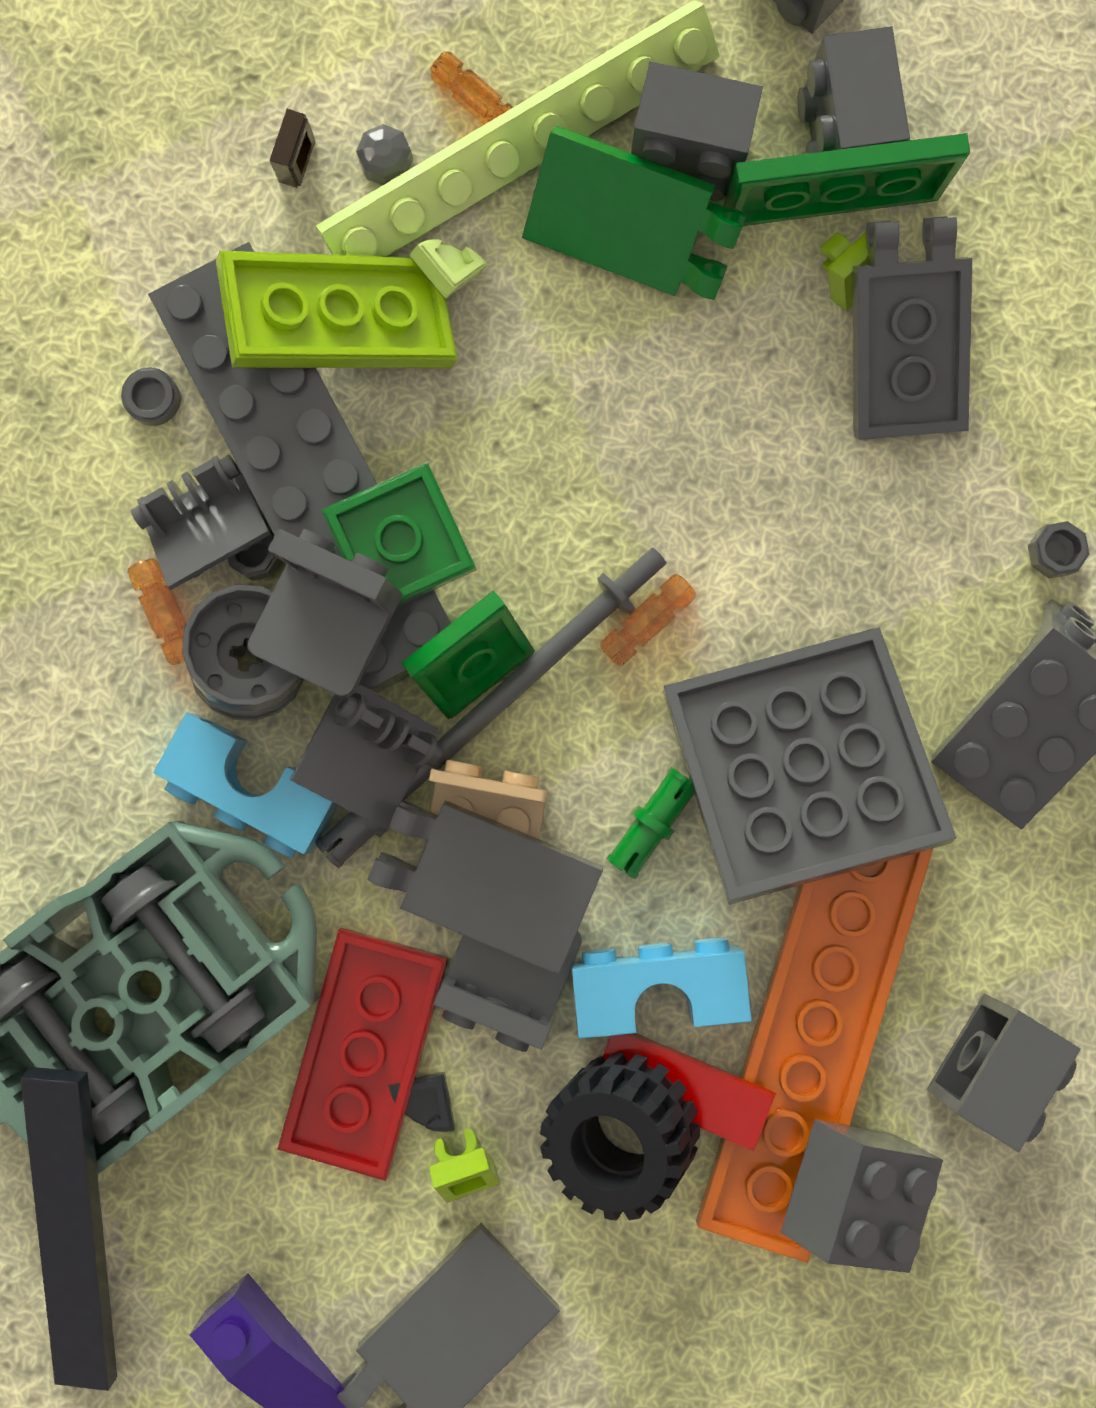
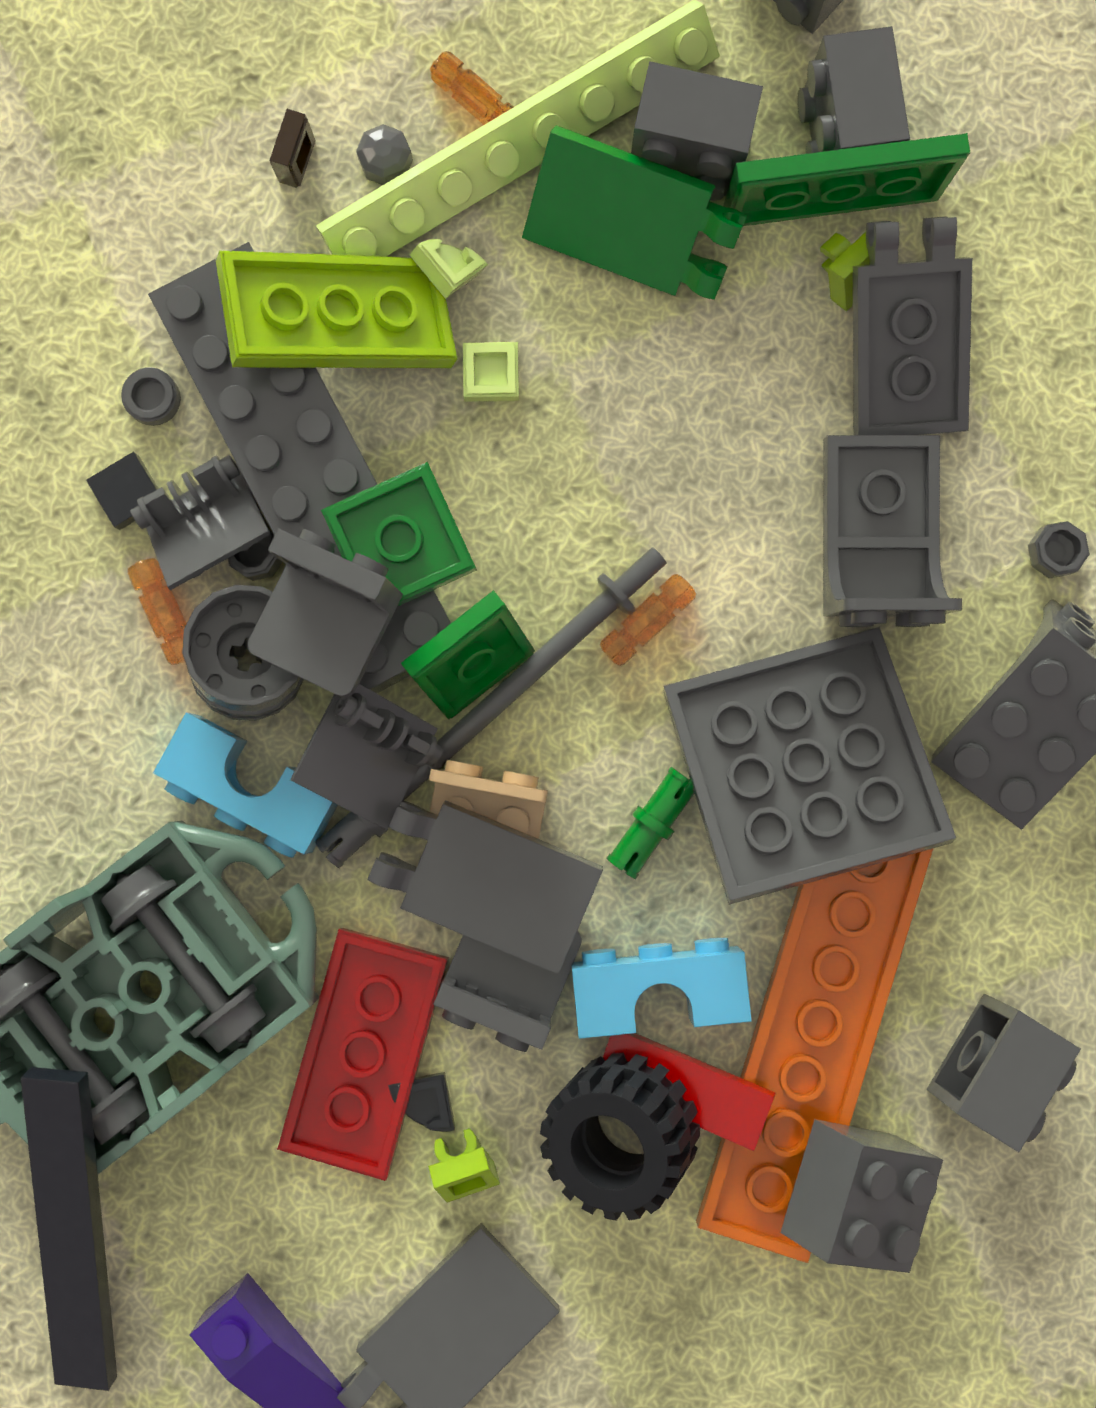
none -> black tile [86,451,159,530]
none -> yellowish green tile [463,342,519,402]
none -> dark grey bracket [823,435,962,627]

